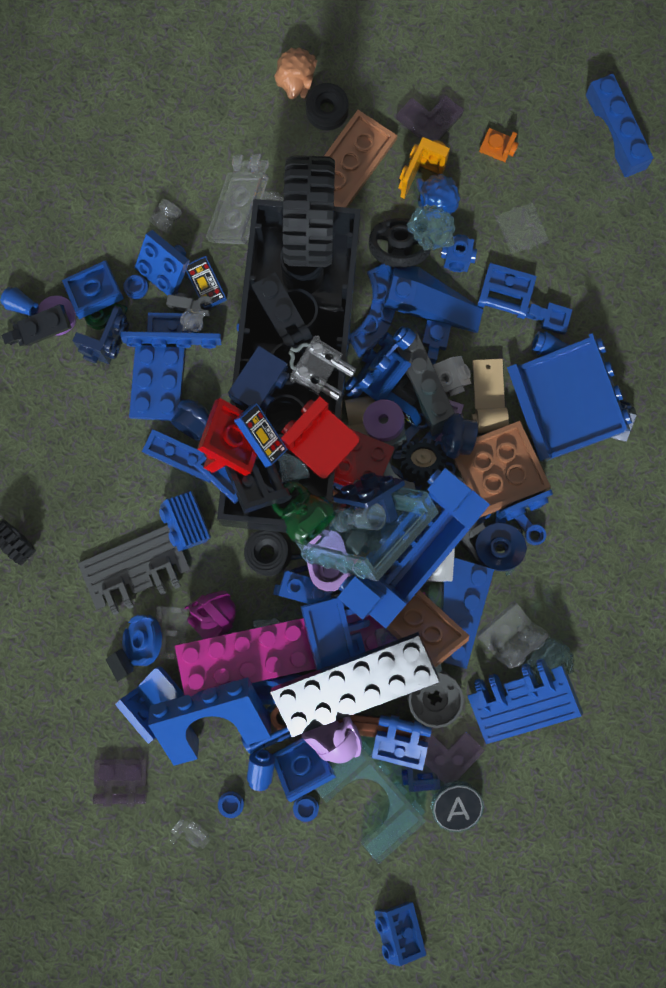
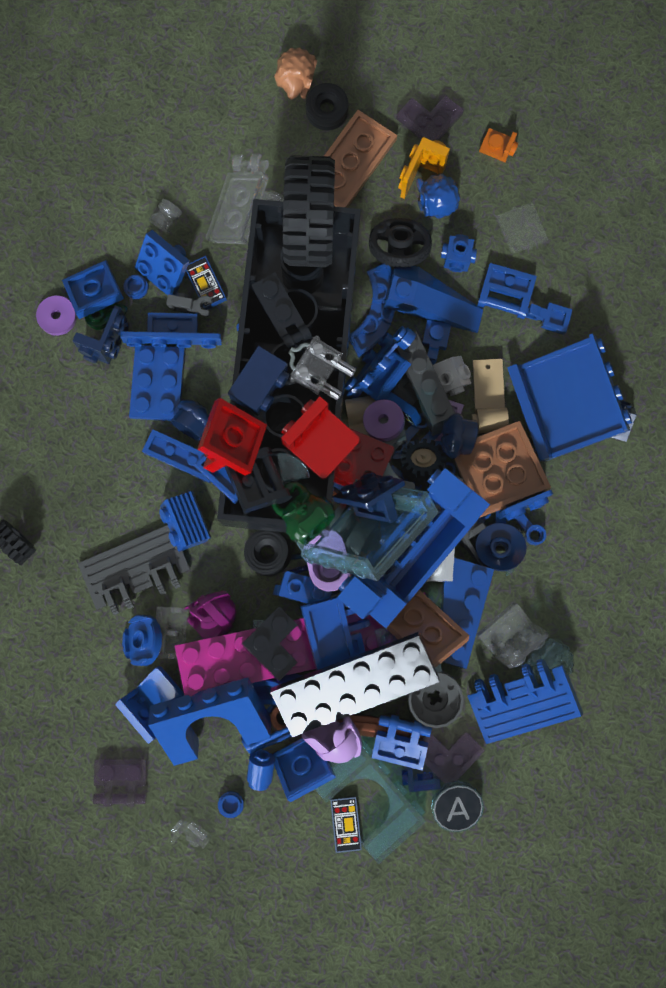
blue cone [0,287,39,316] -> none
black hinge [1,304,72,346] -> none
black tile [105,649,134,682] -> none
clear plate [180,309,205,333] -> none
tile [234,403,288,467] -> none
blue plate [293,795,319,822] -> none
clear piece [332,503,386,532] -> none
blue bracket [375,902,426,966] -> none
clear light blue animal [407,204,455,250] -> none
blue cone [531,331,570,355] -> none
blue arch [586,74,654,178] -> none
none -> black plate [242,607,298,681]
none -> tile [330,796,362,853]

